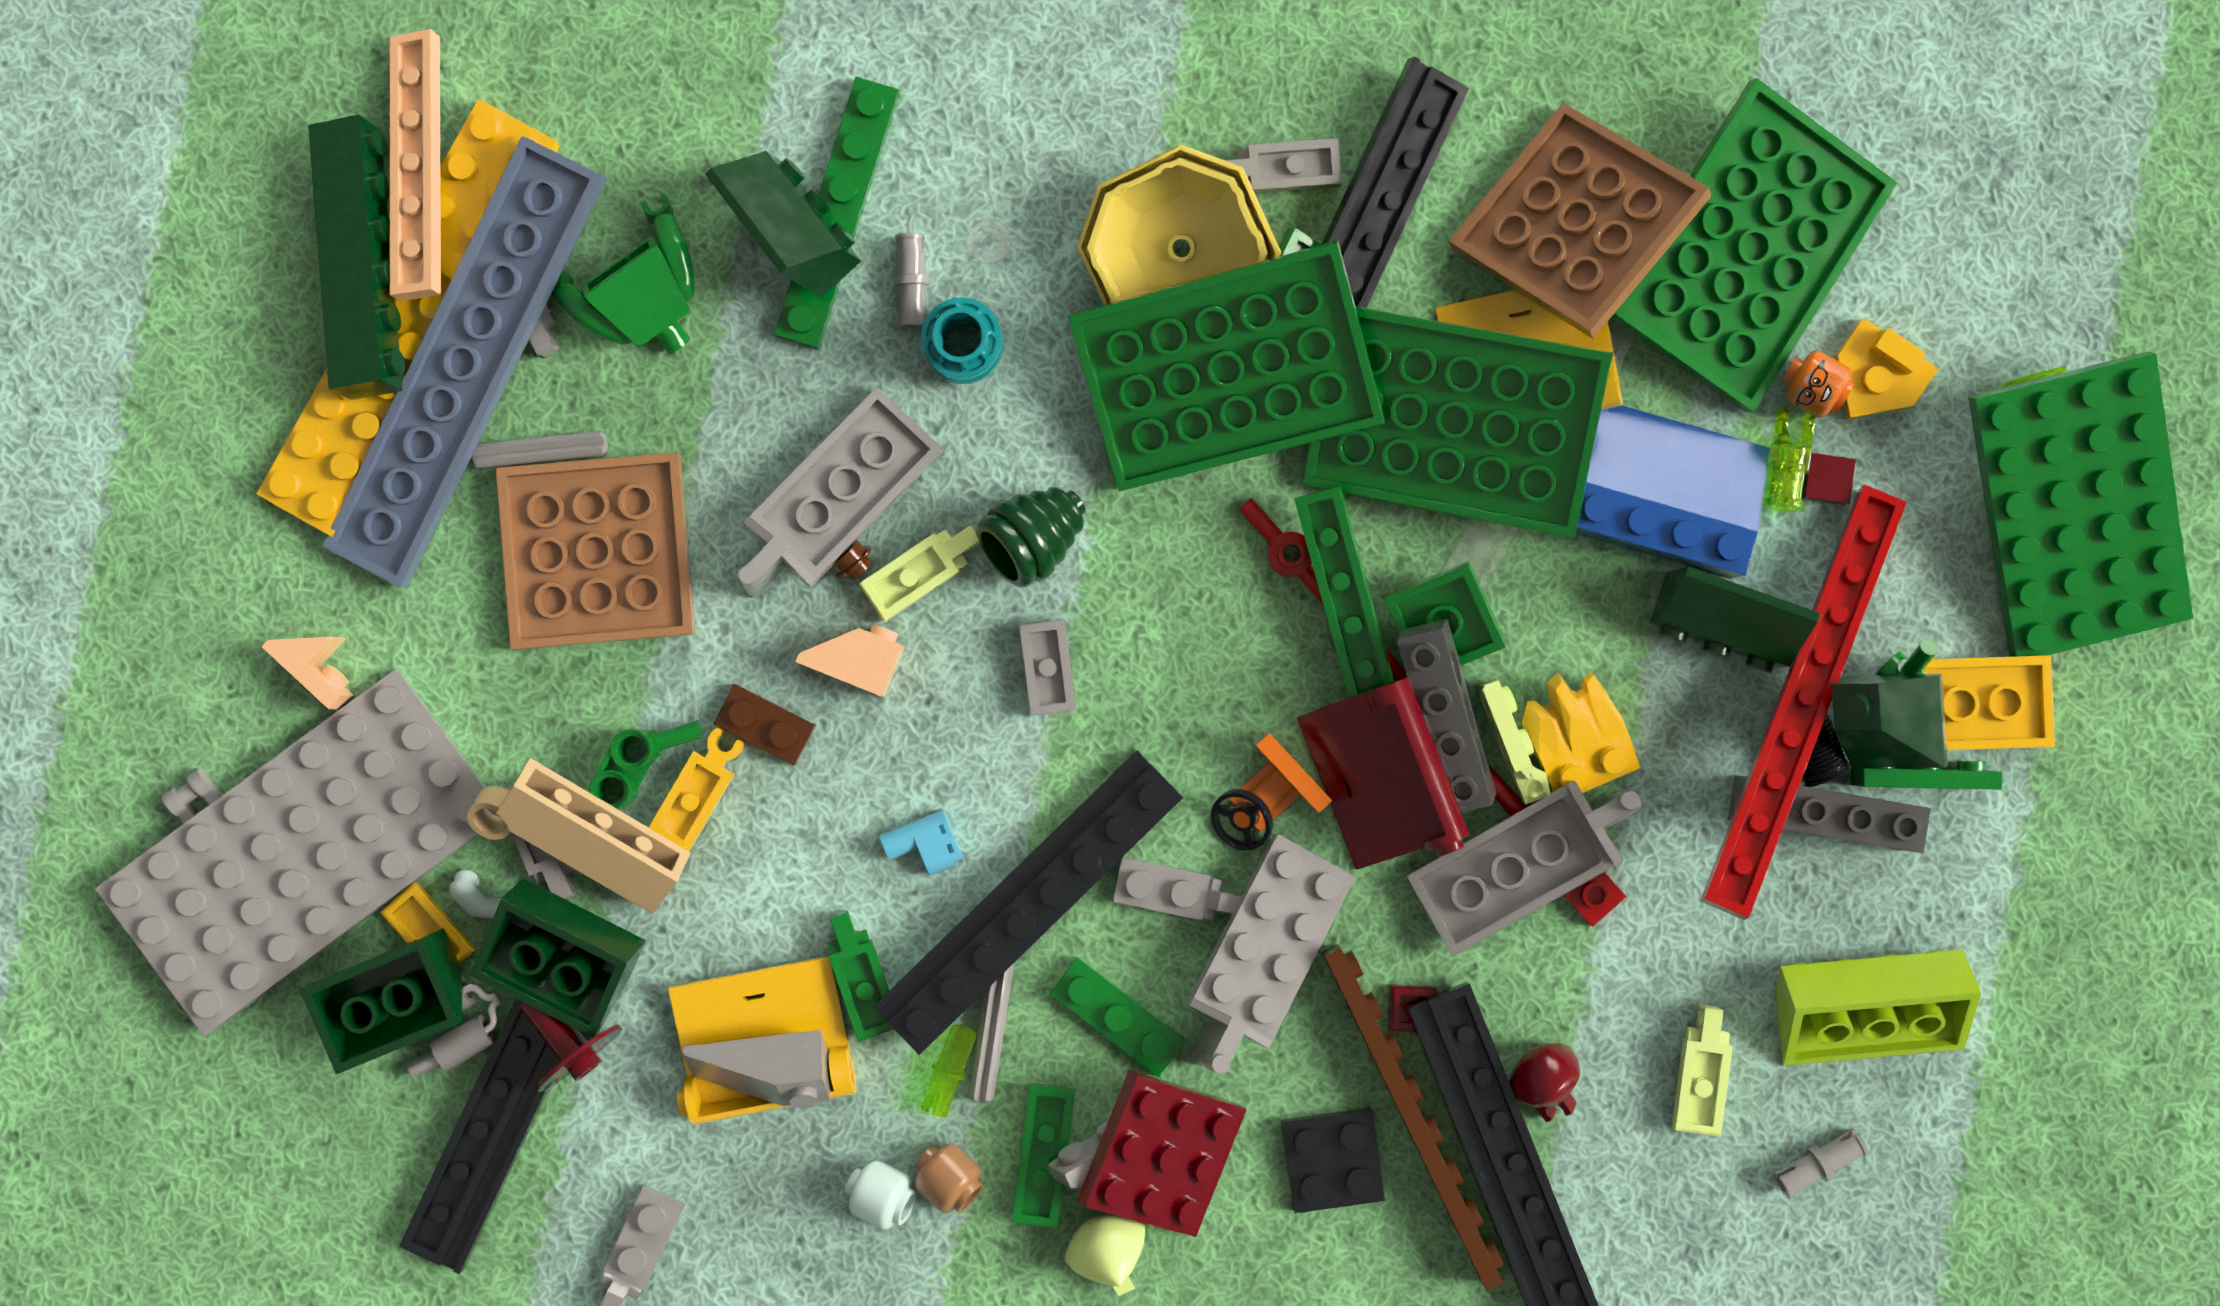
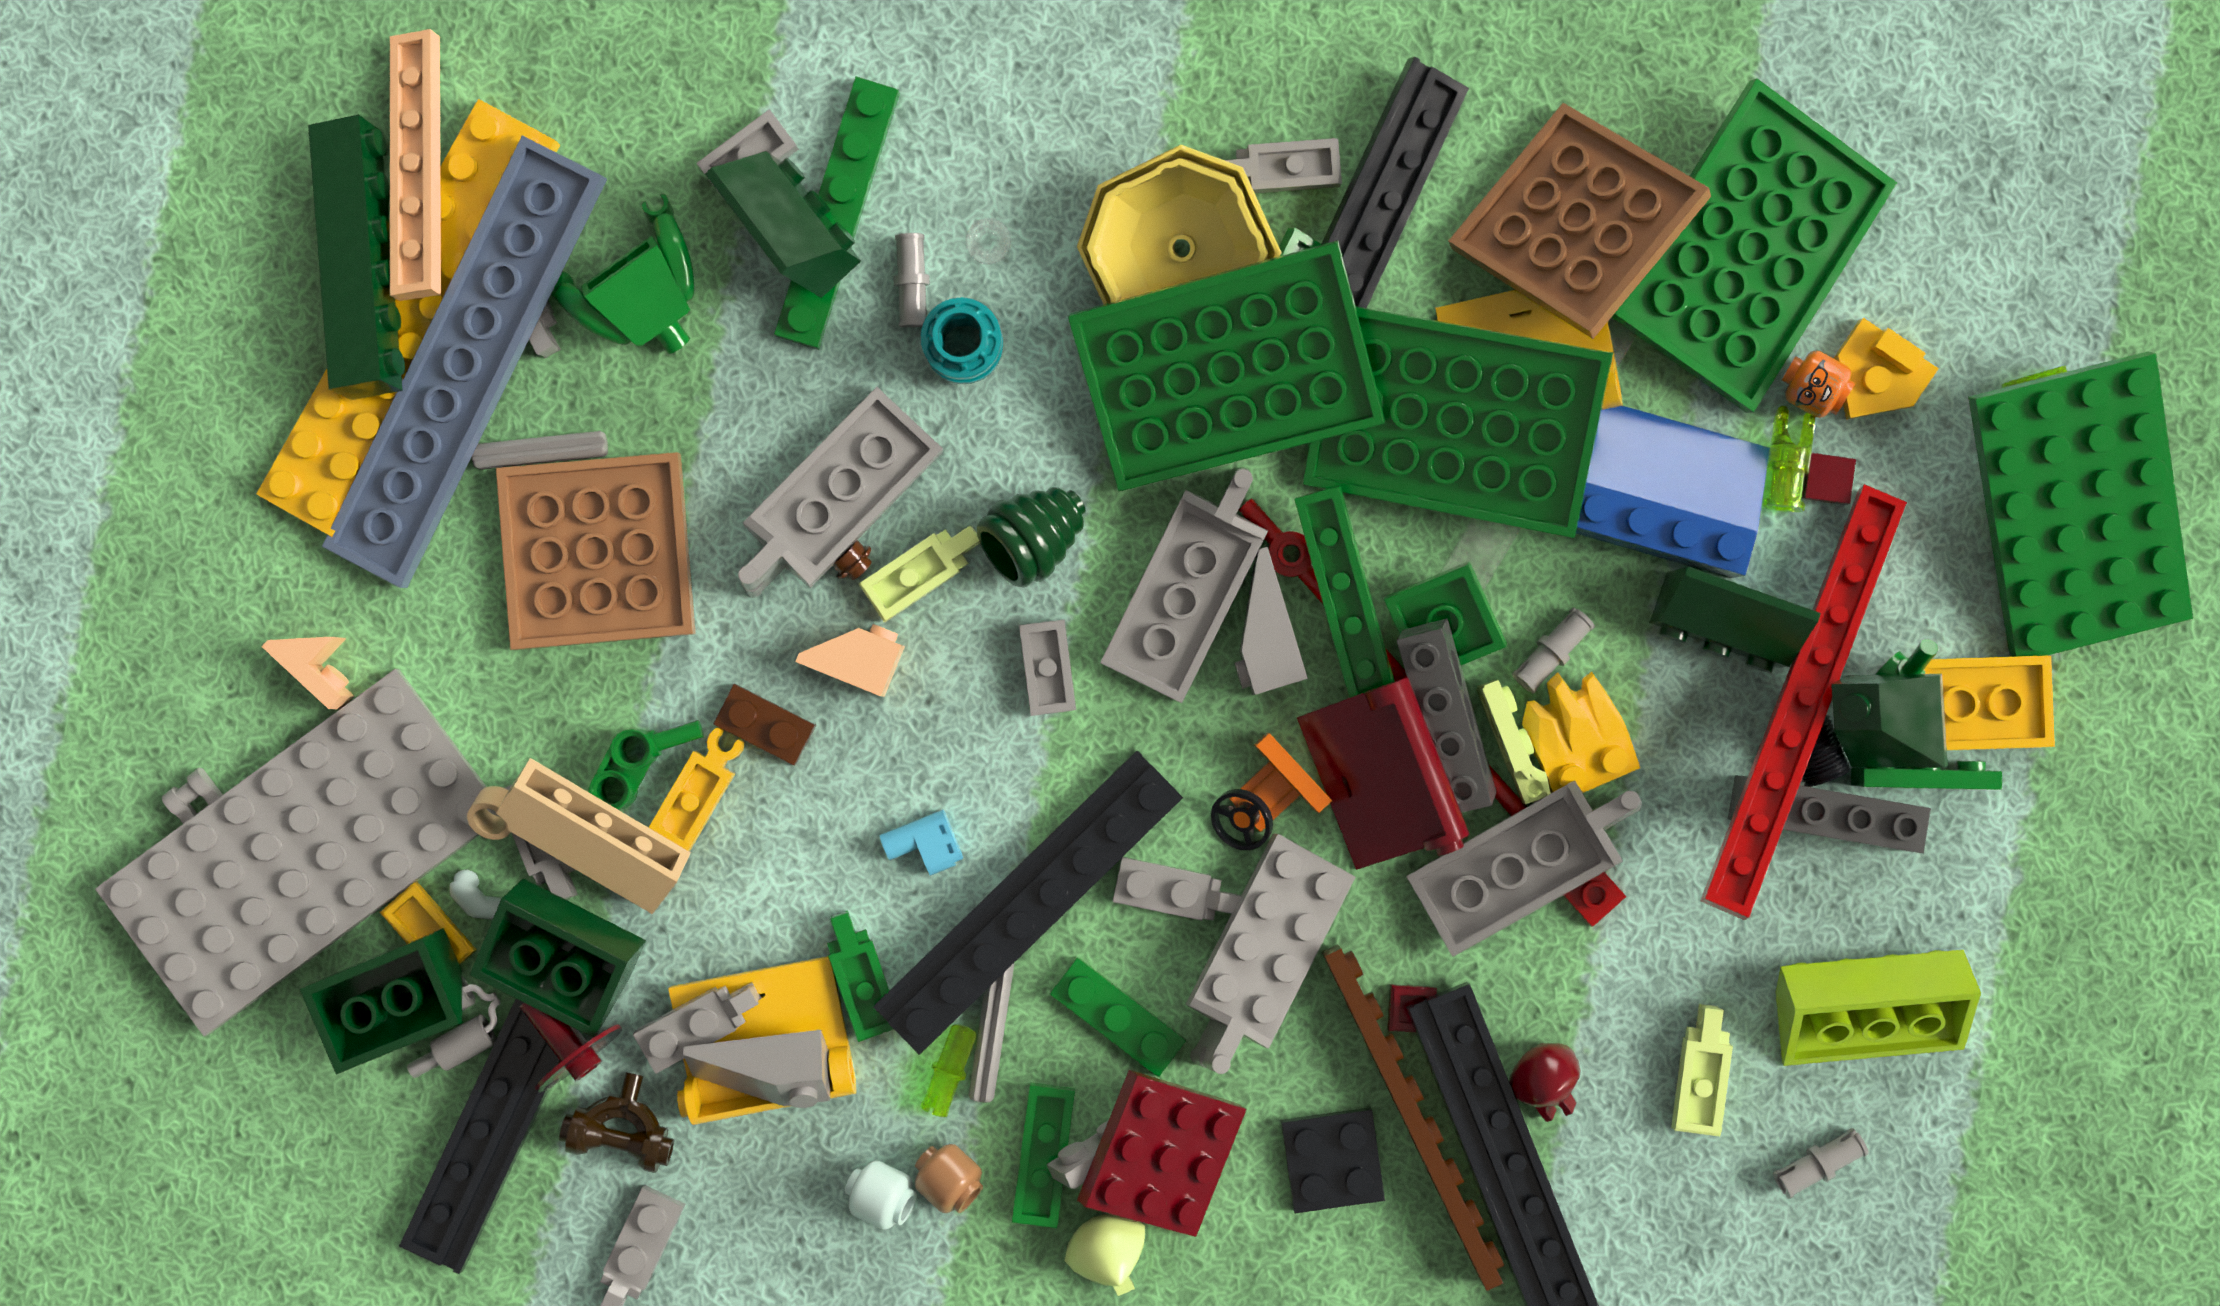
none -> dark brown piece [559,1072,675,1173]
none -> light grey hinge [633,982,761,1074]
none -> light grey plate [697,109,799,202]
none -> light grey hinge [1100,468,1268,703]
none -> light grey slope [1234,547,1308,695]
none -> light grey pin [1512,607,1595,694]

